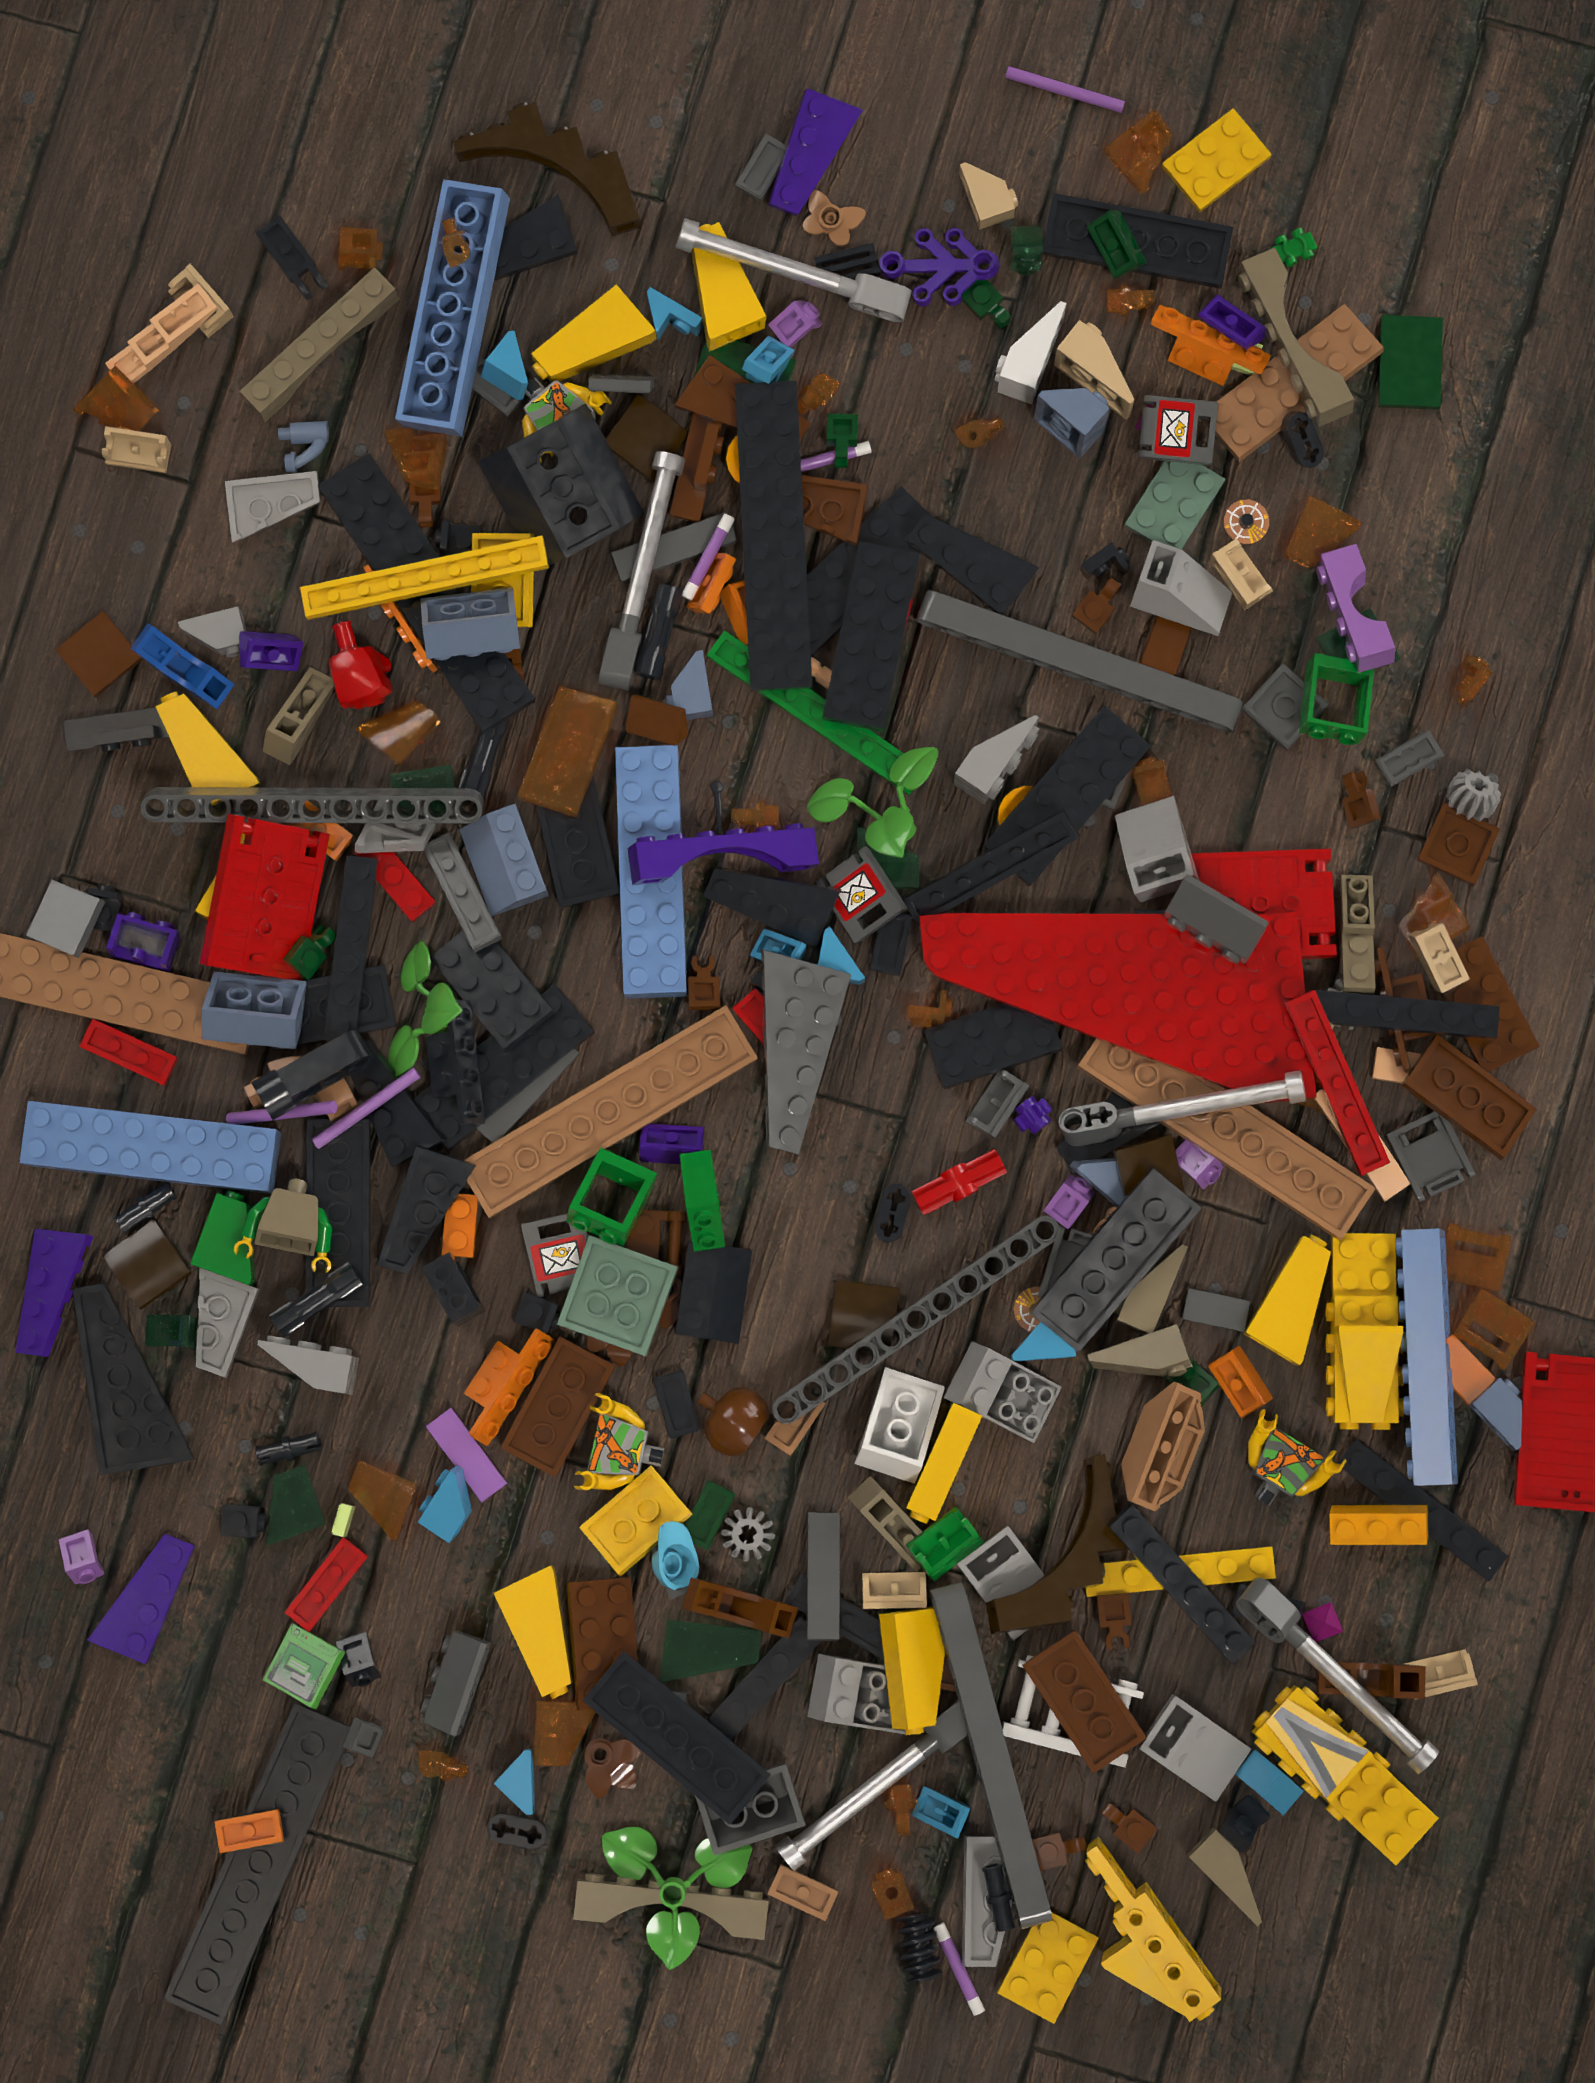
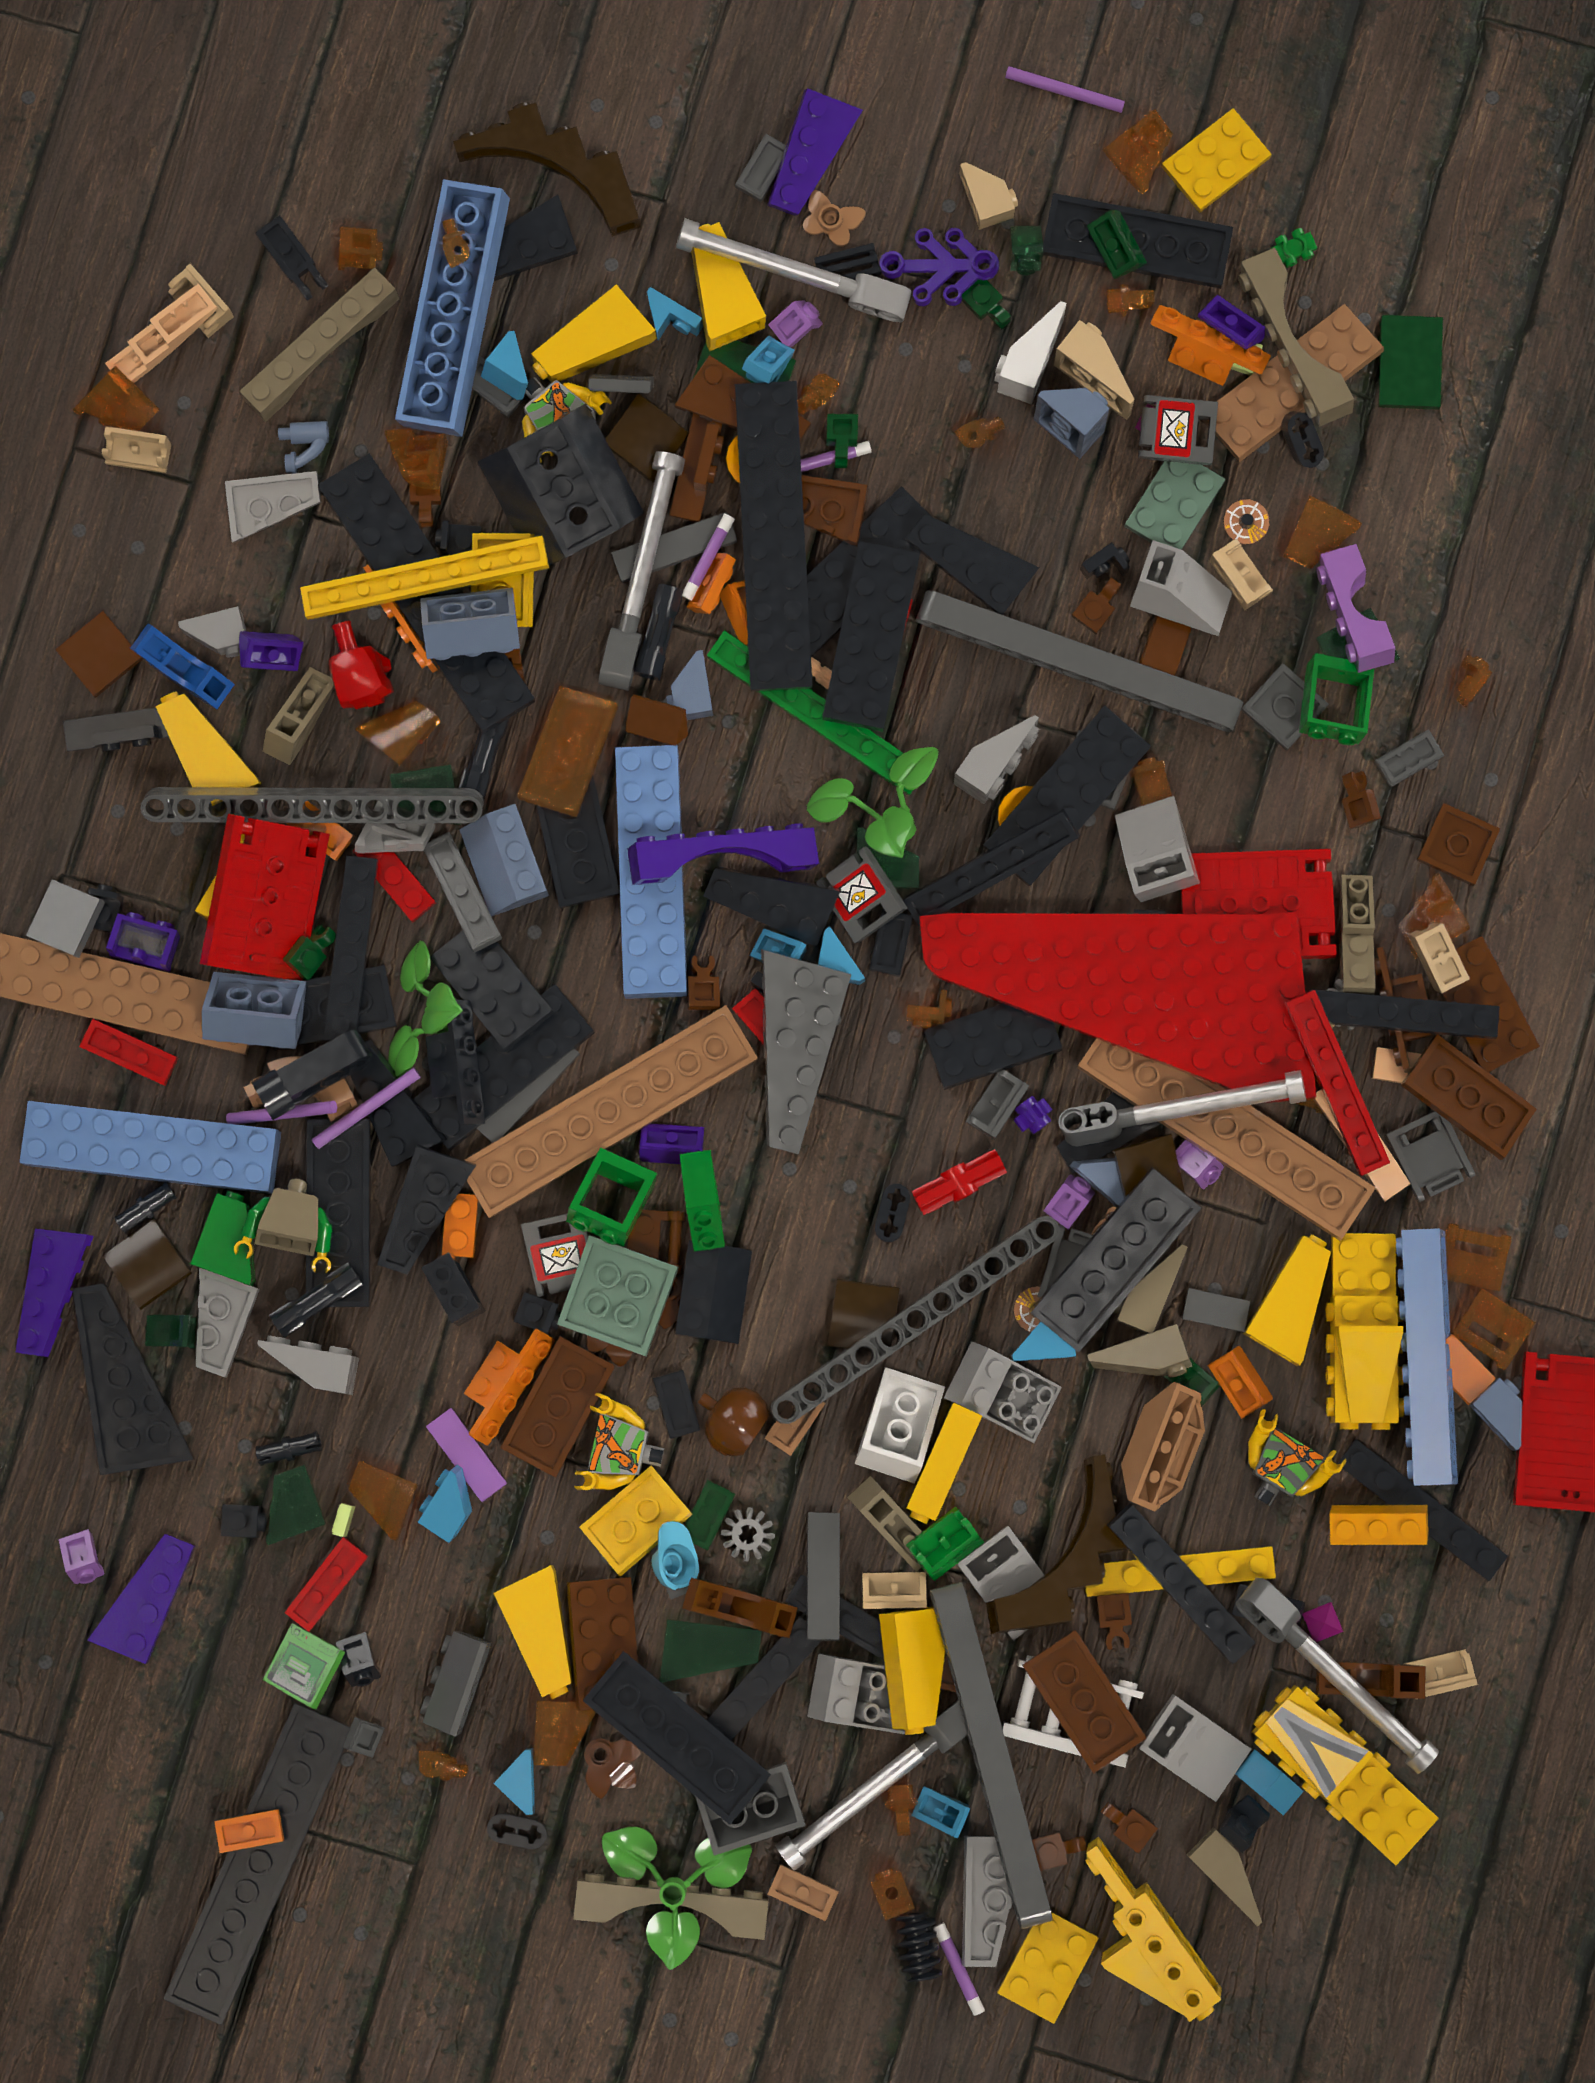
black hinge [711,781,726,836] -> none
clear orange piece [731,801,779,830] -> none
black pin [982,1863,1015,1932] -> none
dark grey slope [1164,874,1269,964] -> none
light grey gear [1446,769,1501,822] -> none

